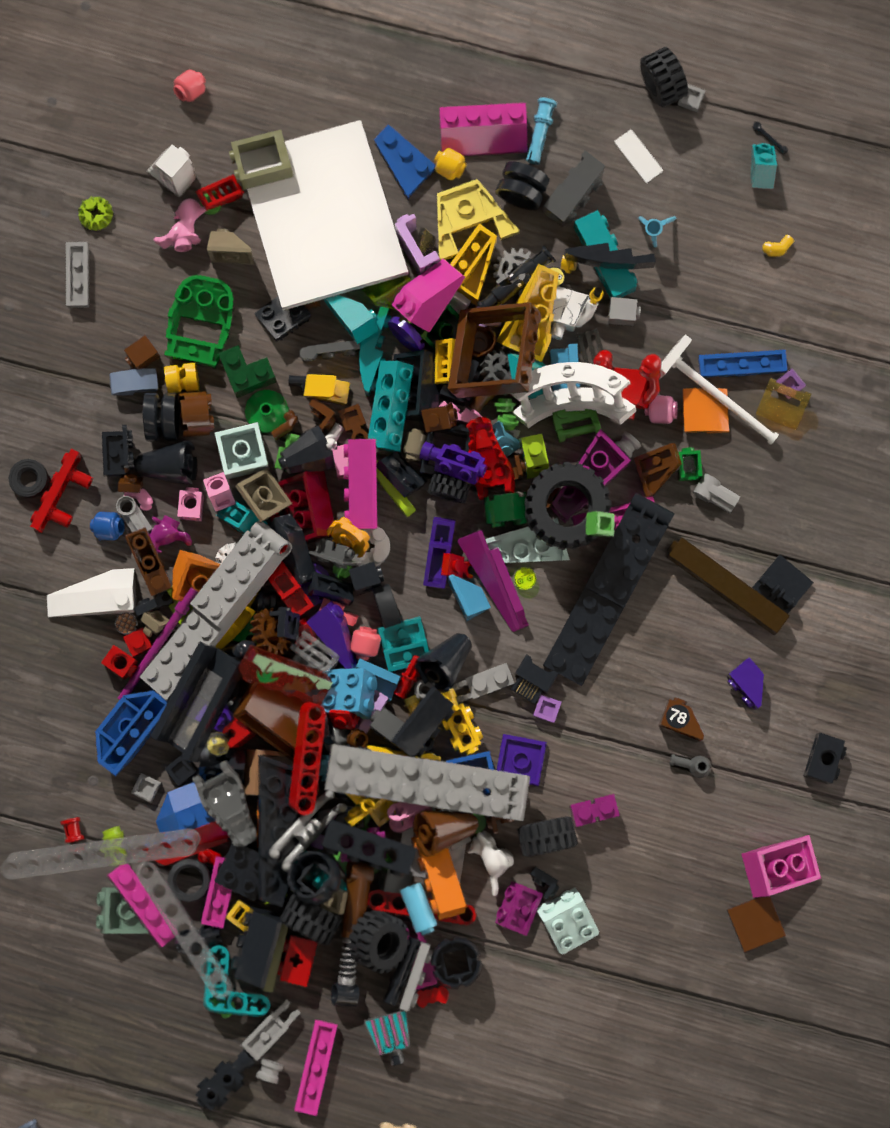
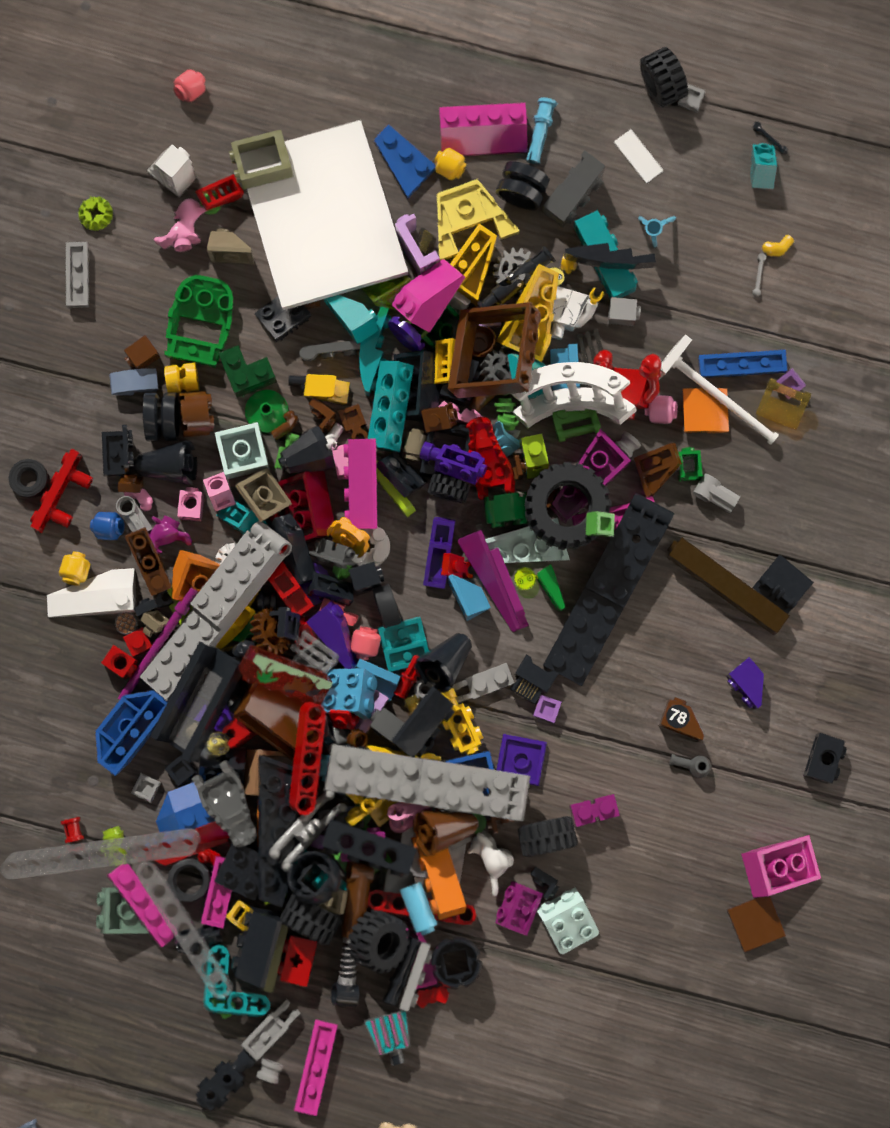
none -> yellow head [59,551,91,586]
none -> green slope [536,564,565,612]
none -> light grey hinge [753,253,766,297]

